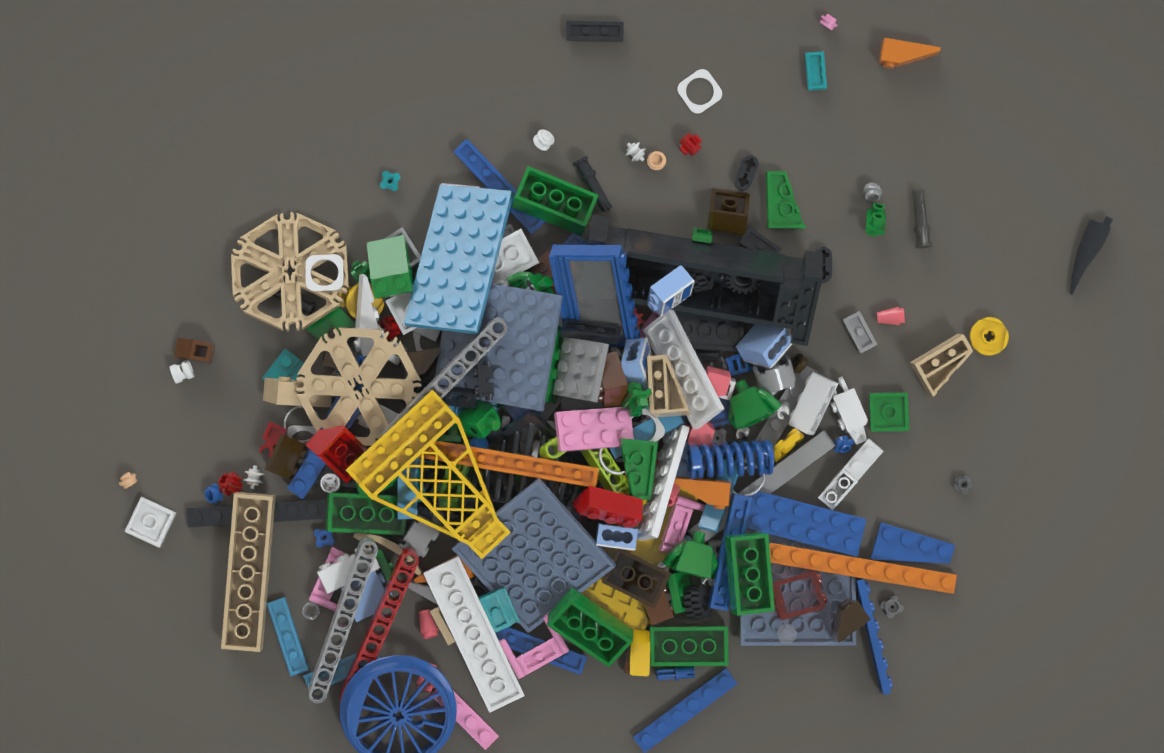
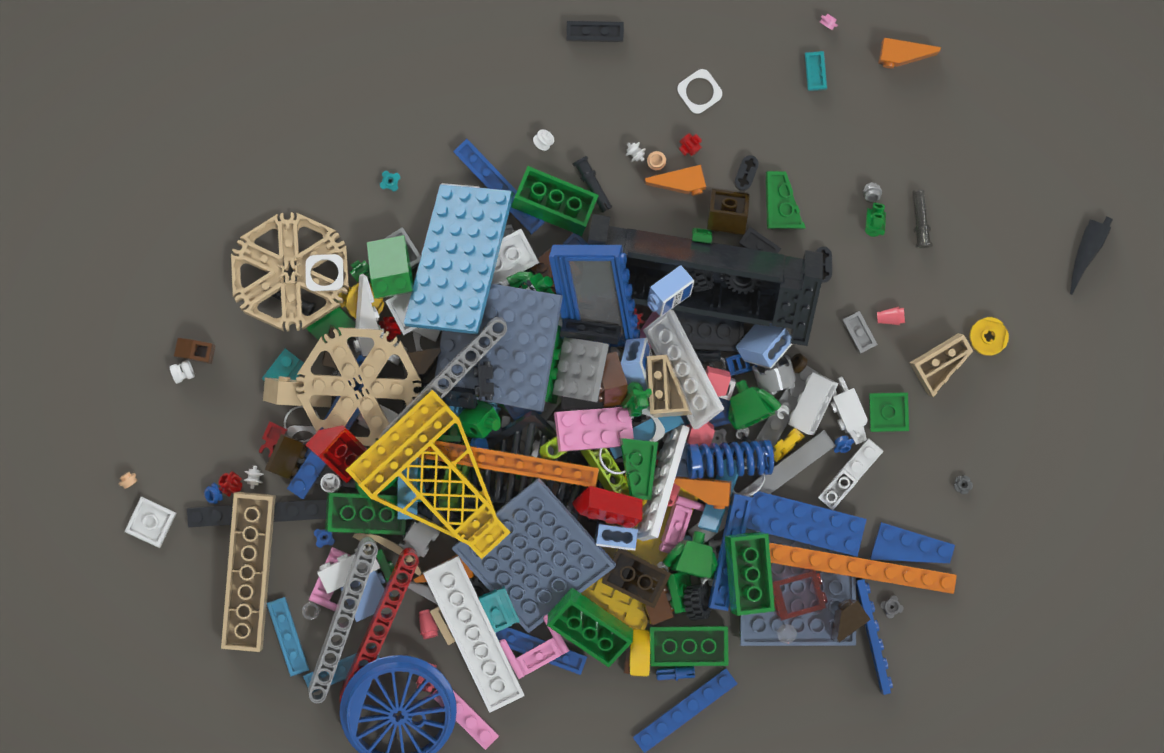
none -> orange slope [645,165,706,196]

